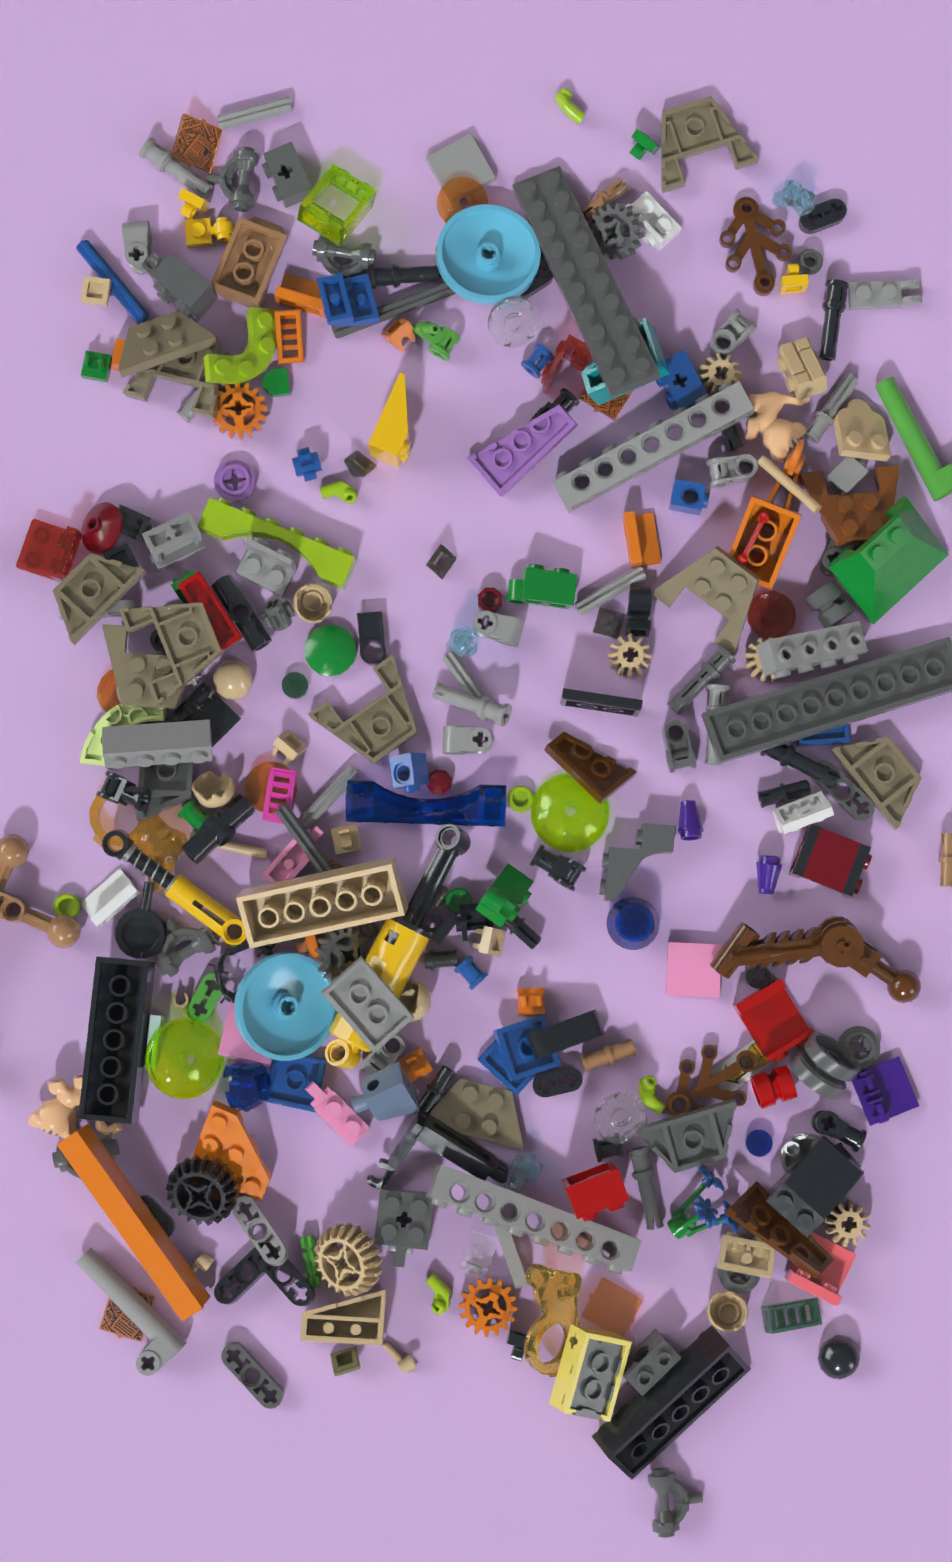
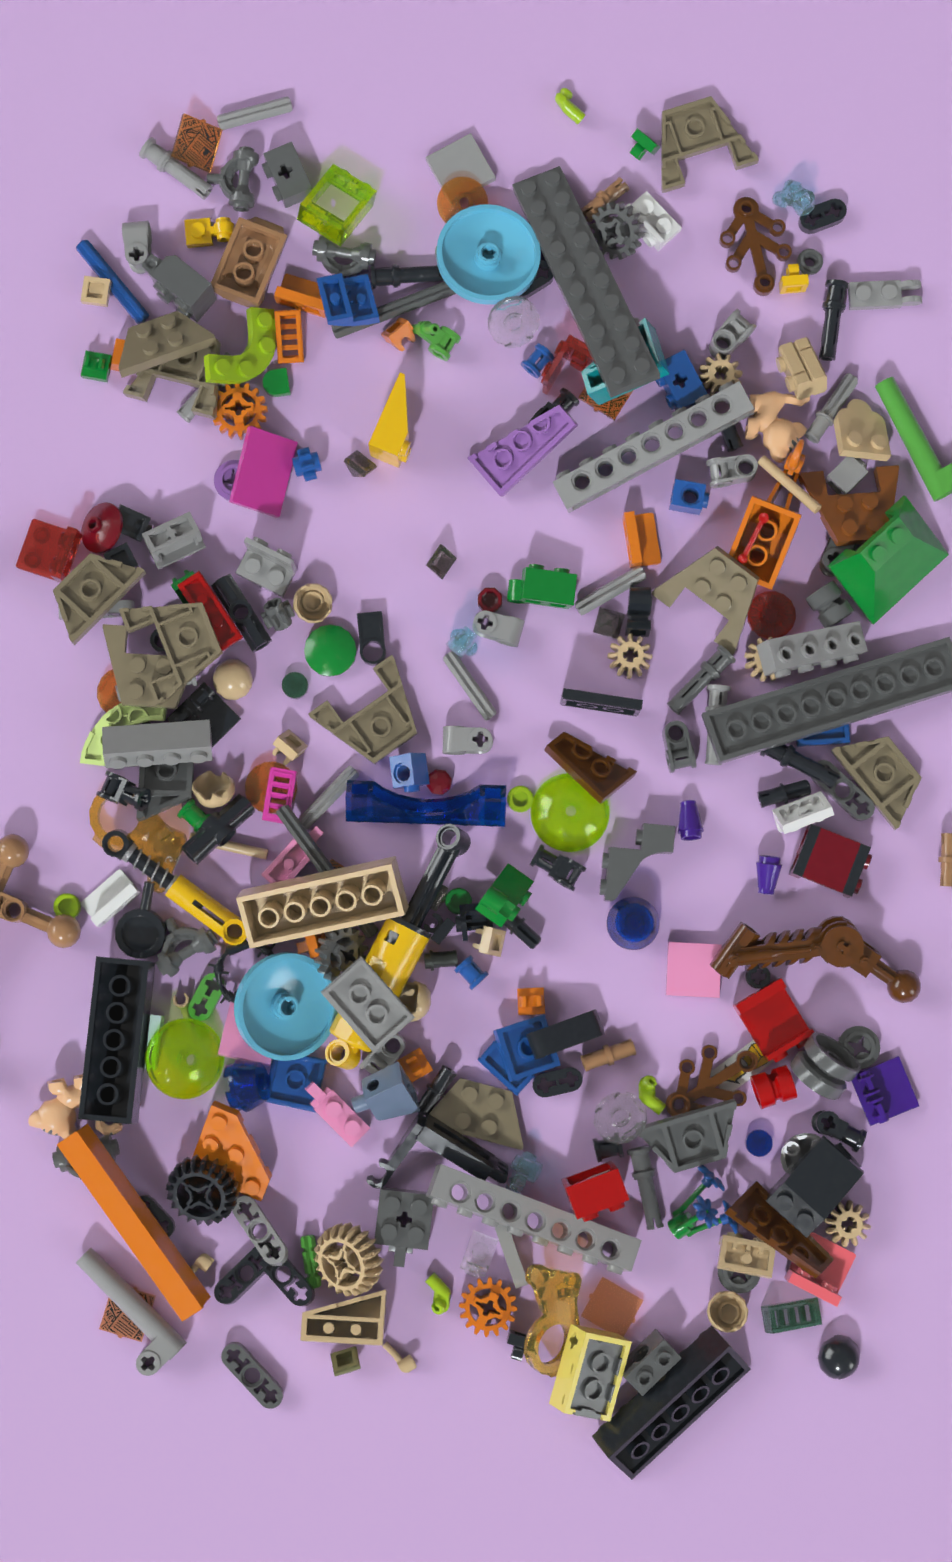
yellow tile [178,188,210,219] -> none
lime arch [197,497,356,590] -> none
lime arm [319,481,358,504] -> none
tan tile [331,823,362,855] -> none
light grey pin [432,683,512,727] -> none
dark grey piece [648,1467,703,1538] -> none
none -> dark pink tile [229,426,298,518]

